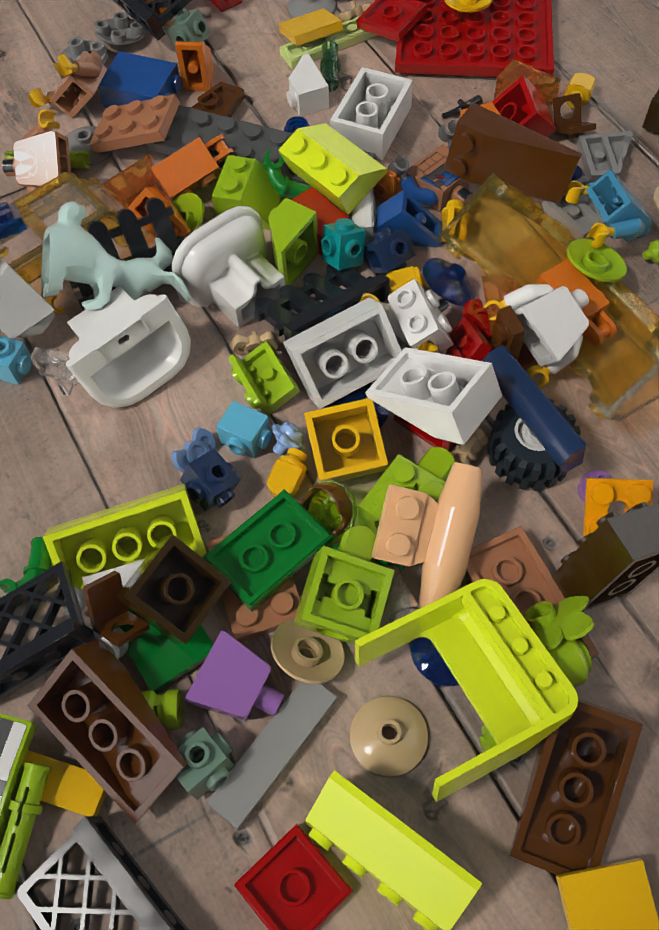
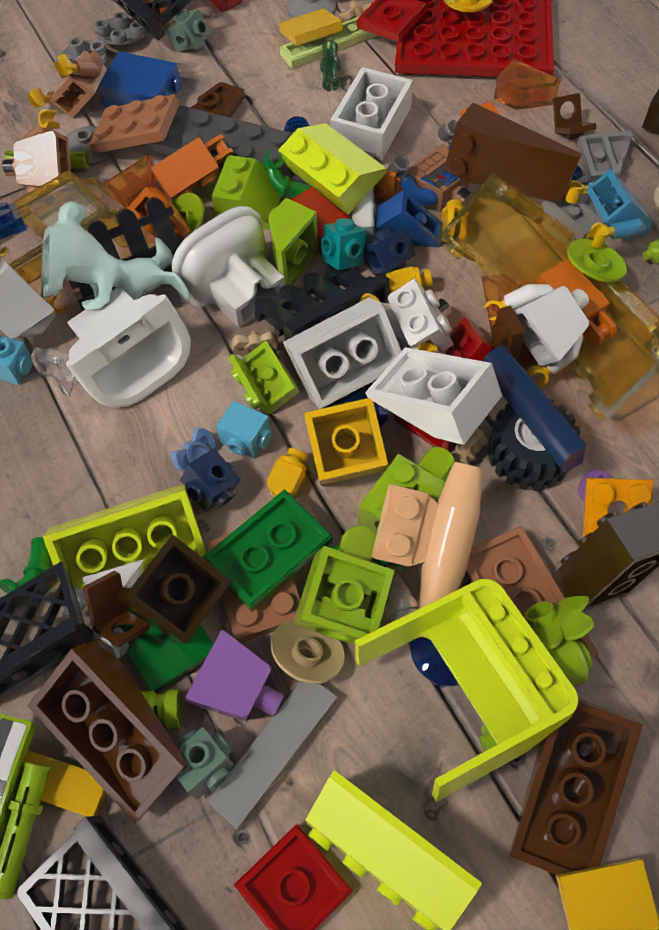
orange slope [175,41,214,91] -> none
light blue plant [271,421,306,456] -> none
white slope [286,53,329,117] -> none
piece [301,480,358,547] -> none
tan dish [350,696,428,777] -> none
clear blue dish [422,258,476,306] -> none
black bar [442,95,483,119] -> none
red piece [462,299,496,341] -> none
red slope [492,75,556,137] -> none
yellow arm [564,73,595,109] -> none

